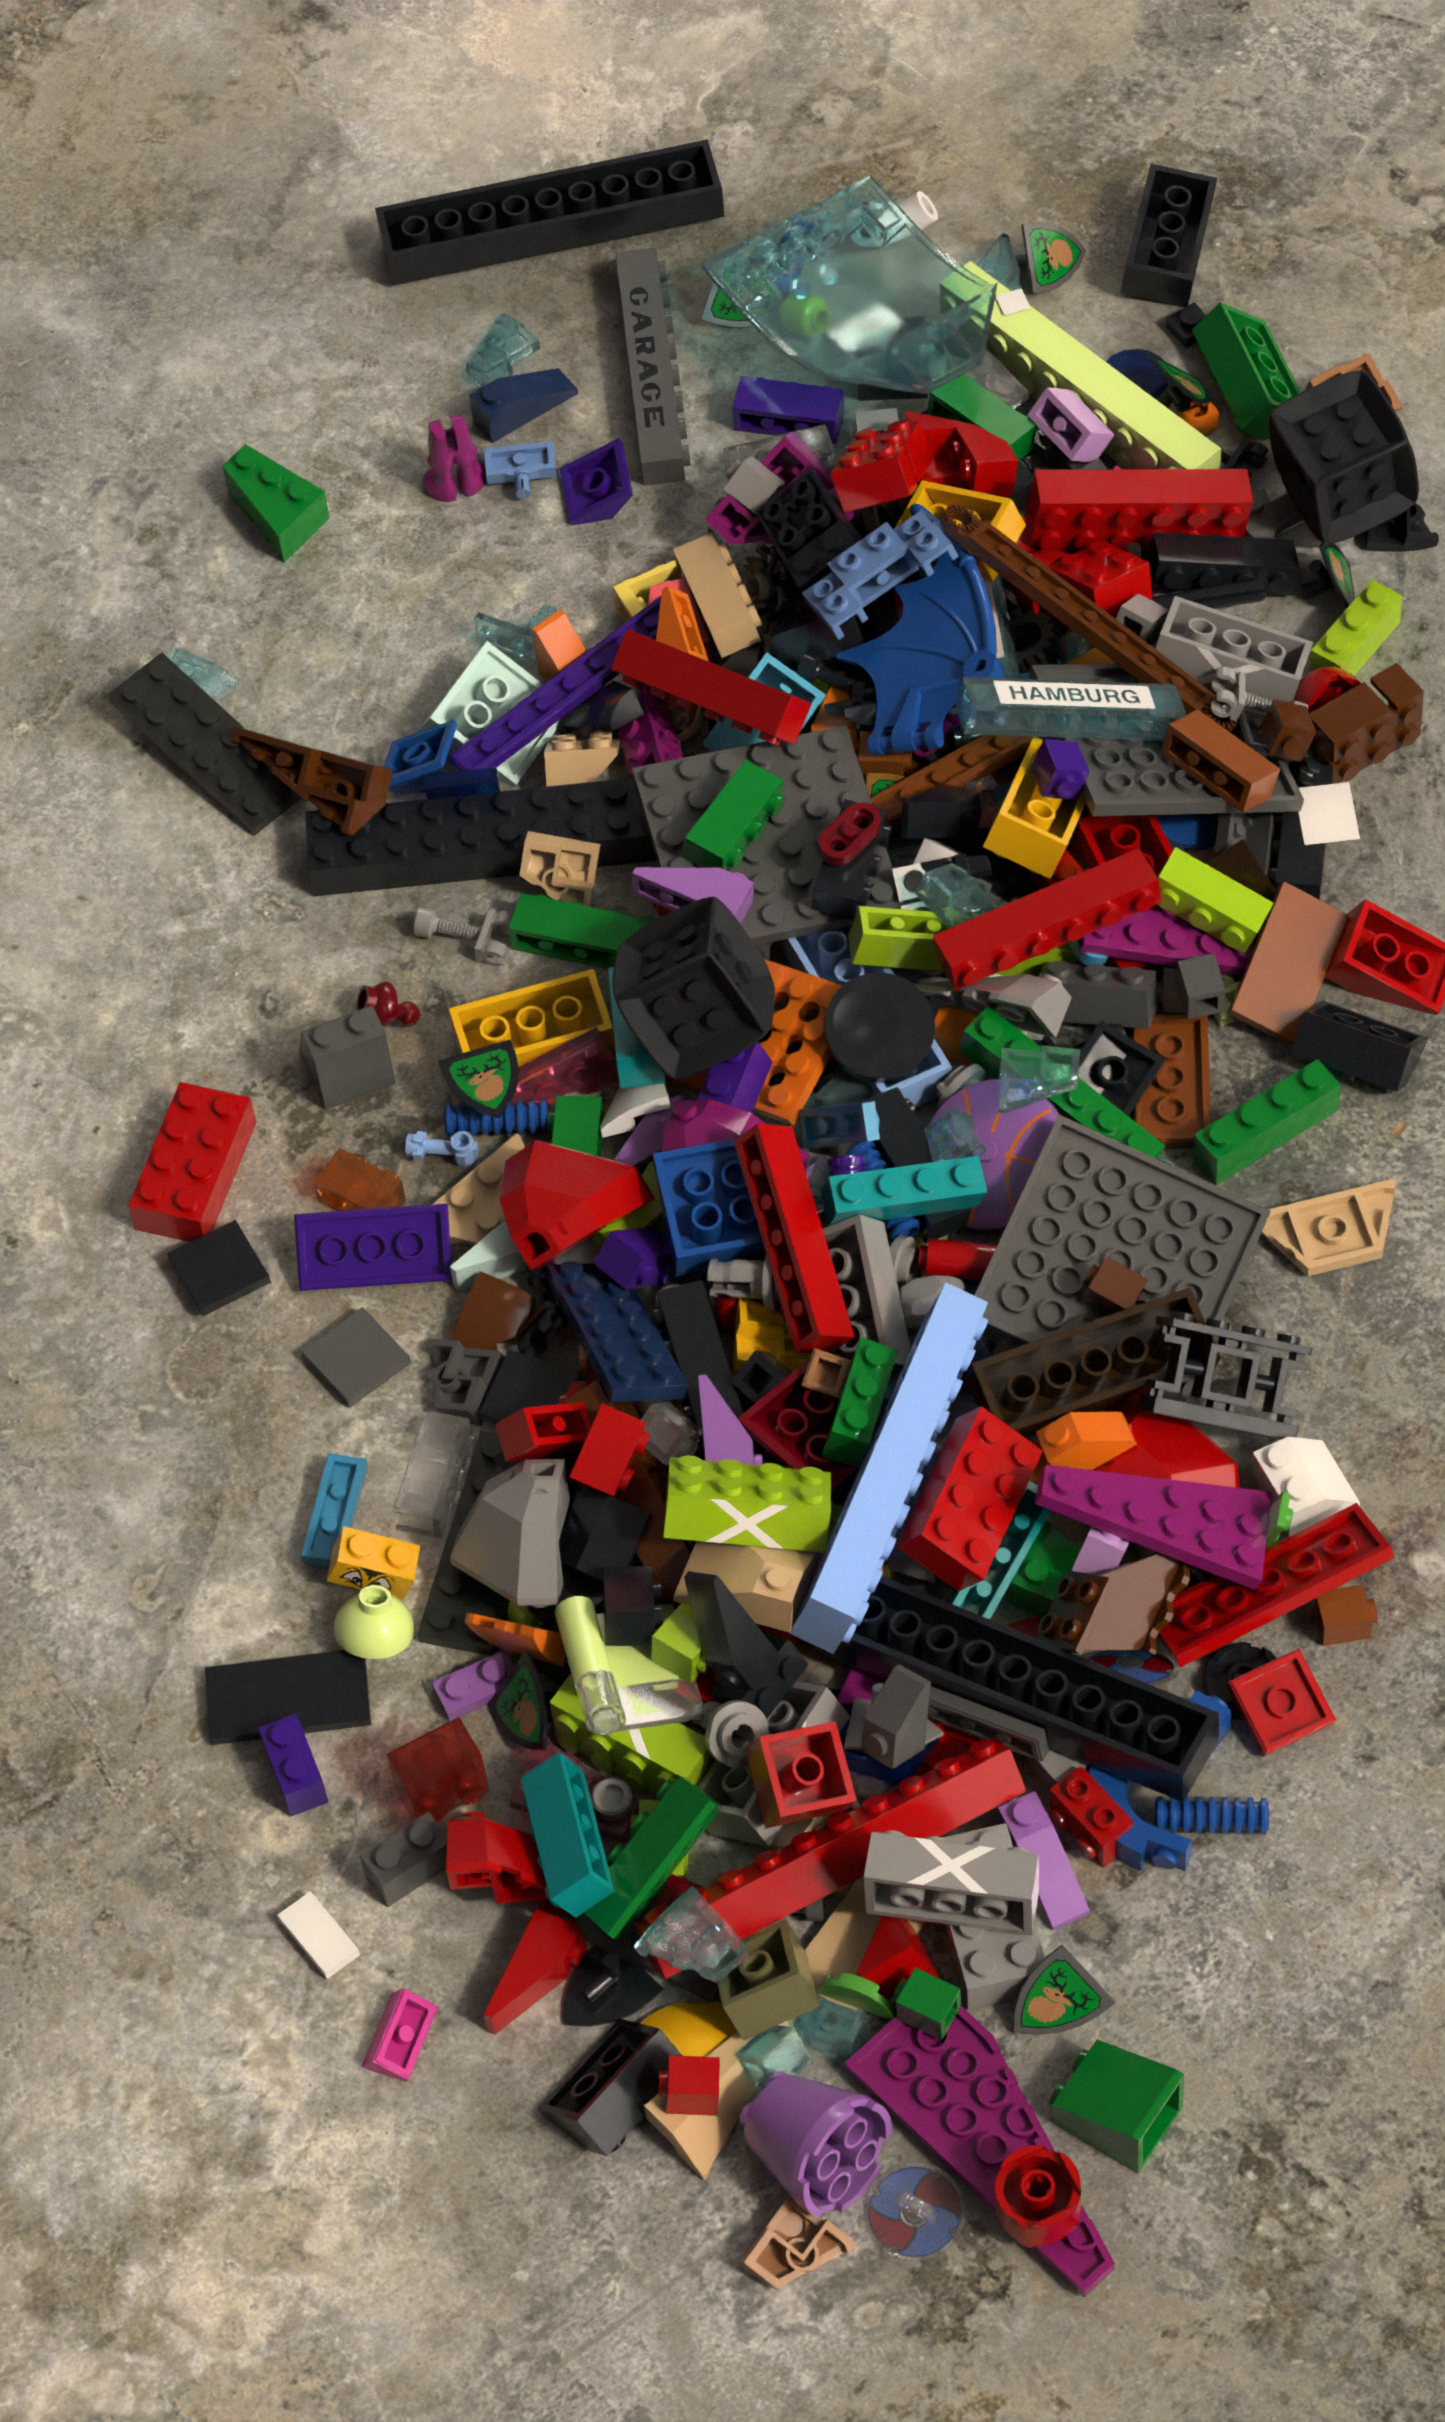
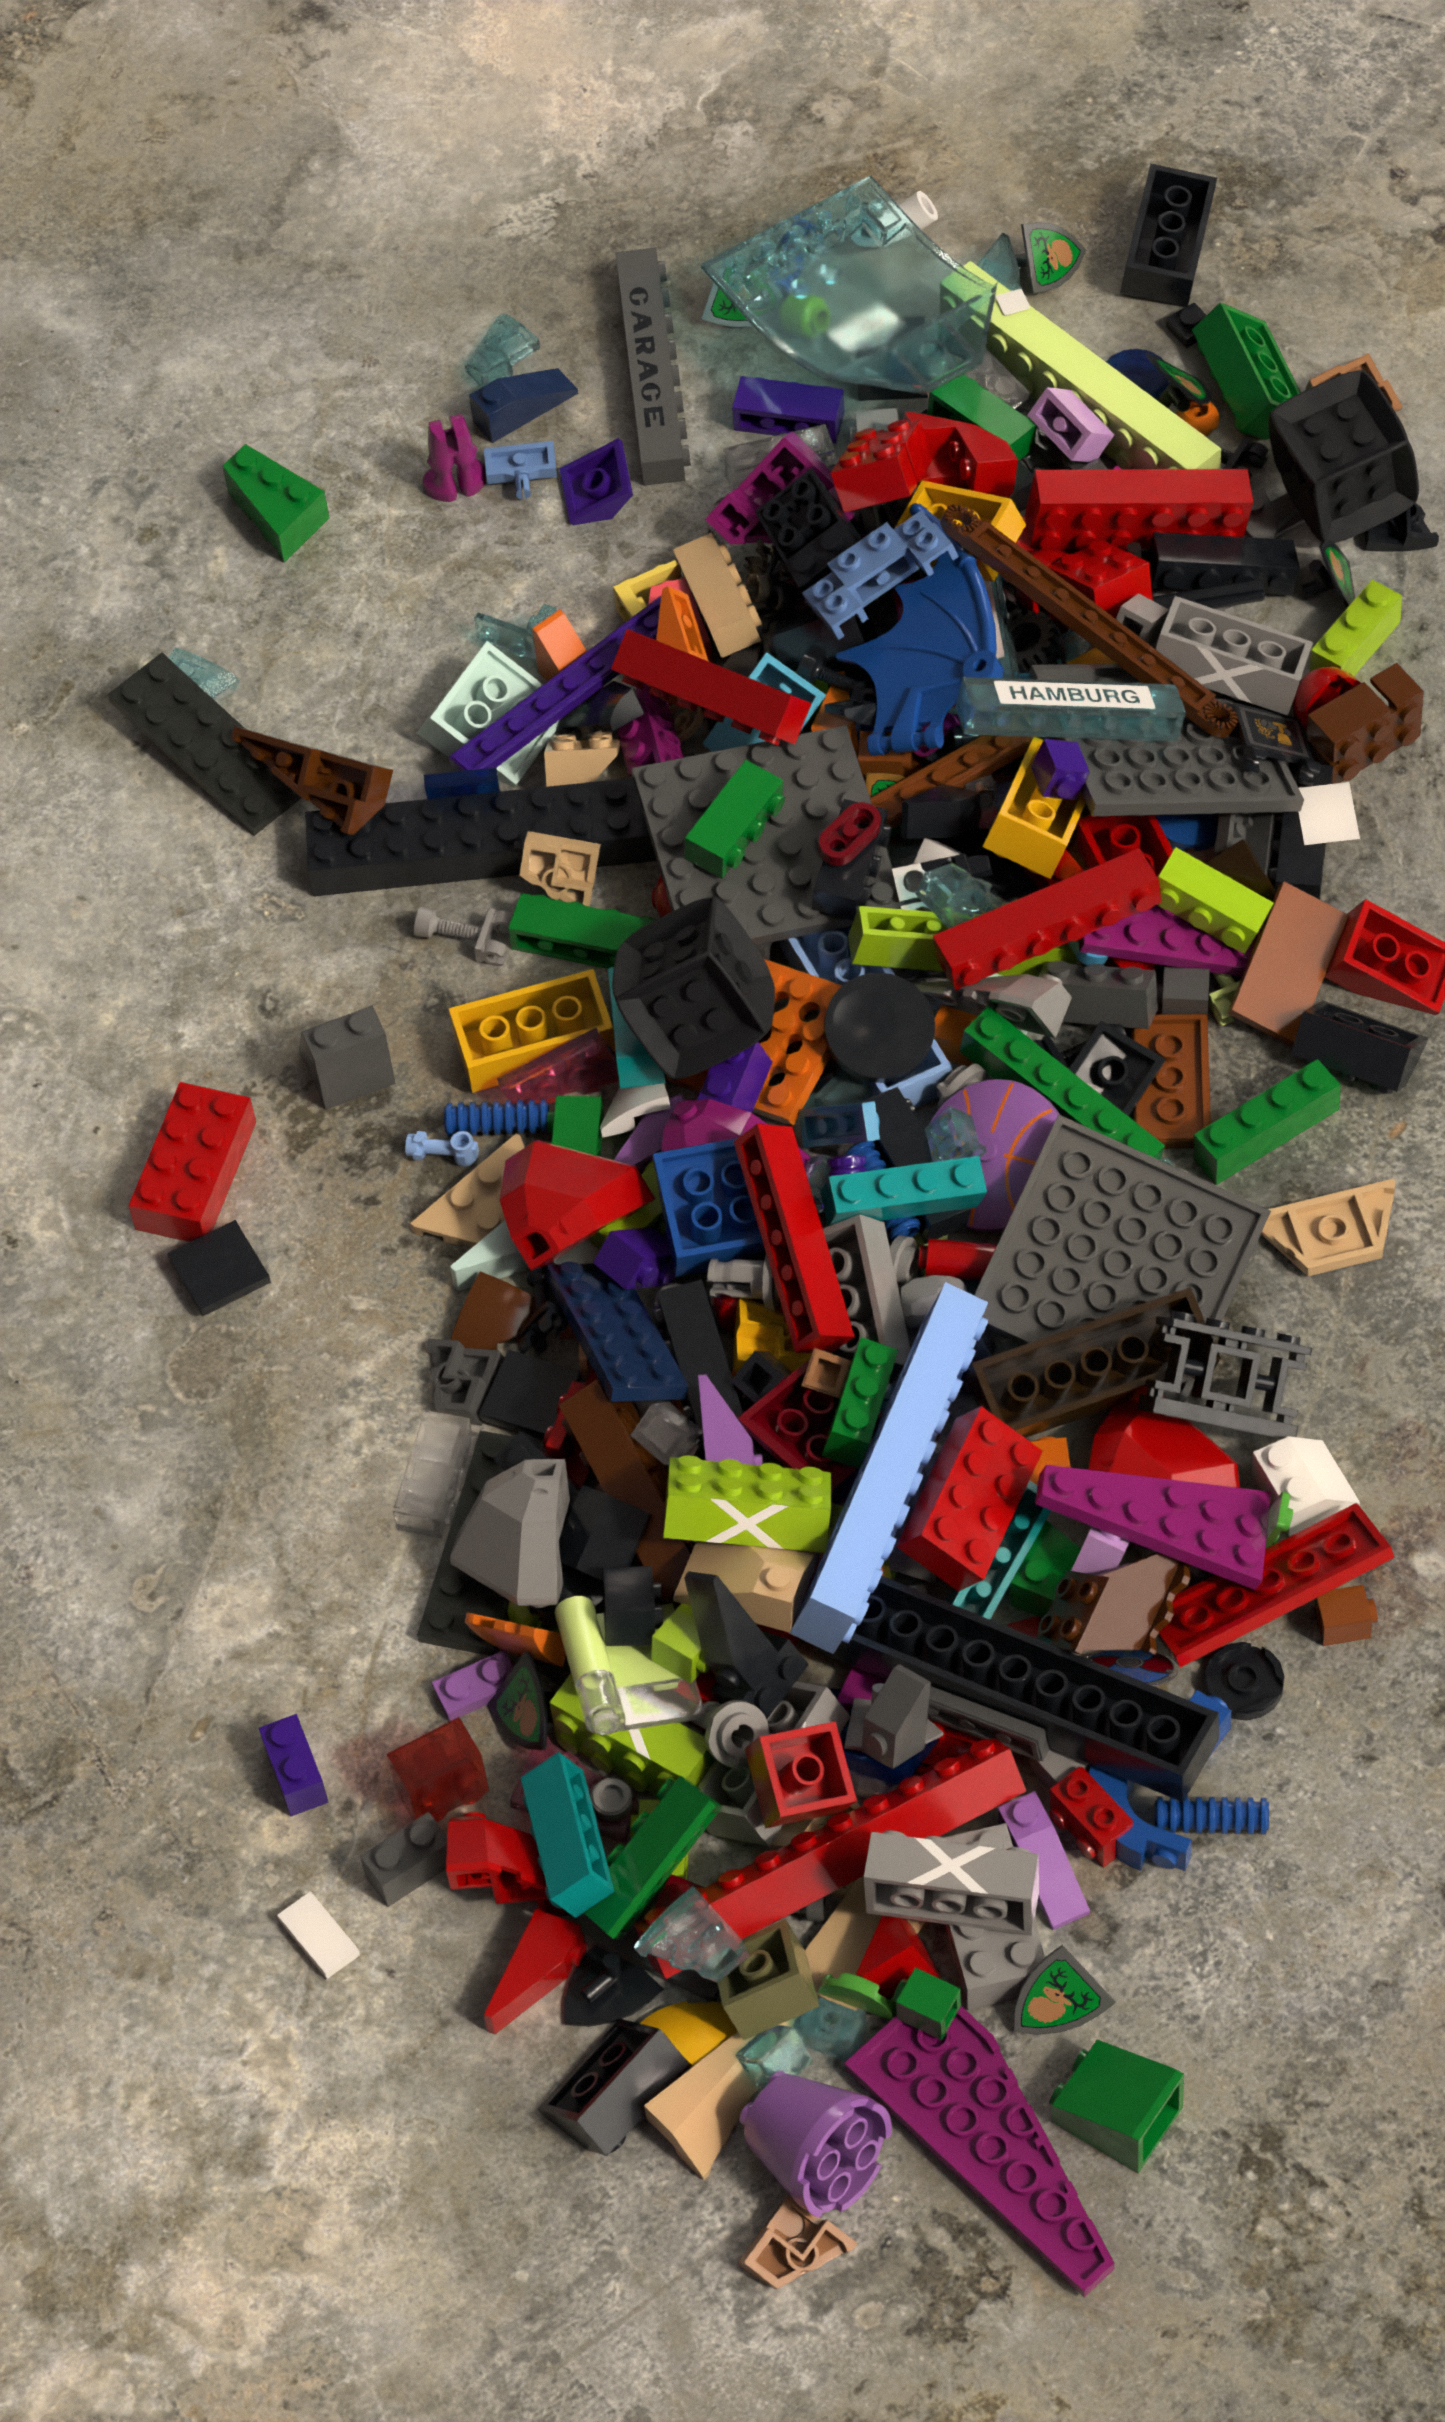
black tile [205,1650,372,1745] -> none
dark purple tile [294,1203,452,1291] -> none
dark azure plate [301,1453,368,1567] -> none
dark grey tile [302,1307,411,1407] -> none
clear orange brick [314,1148,406,1211] -> none
yellow brick [327,1526,420,1600] -> none
yellowish green piece [334,1585,414,1659] -> none
dark red animal [356,981,420,1027] -> none
dark pink slope [362,1988,438,2081] -> none
black brick [375,139,725,285] -> none
blue slope [383,720,457,796] -> none
shield [438,1039,519,1119] -> none
red brick [495,1402,591,1462] -> none
red brick [569,1403,651,1498] -> none
medium lavender slope [632,867,754,924] -> none
red brick [658,2055,720,2116] -> none
light grey brick [723,456,785,514] -> none
clear shield [864,2162,966,2262] -> none
red brick [994,2145,1081,2247] -> none
clear light blue slope [998,1045,1080,1113] -> none
orange slope [1036,1412,1137,1470] -> none
reddish brown brick [1082,1256,1148,1315] -> none
dark orange brick [1161,709,1280,813] -> none
dark grey brick [1177,954,1226,1019] -> none
light grey bar [1211,667,1308,722] -> none
red tile [1226,1648,1337,1757] -> none
reddish brown brick [1259,699,1316,762] -> none

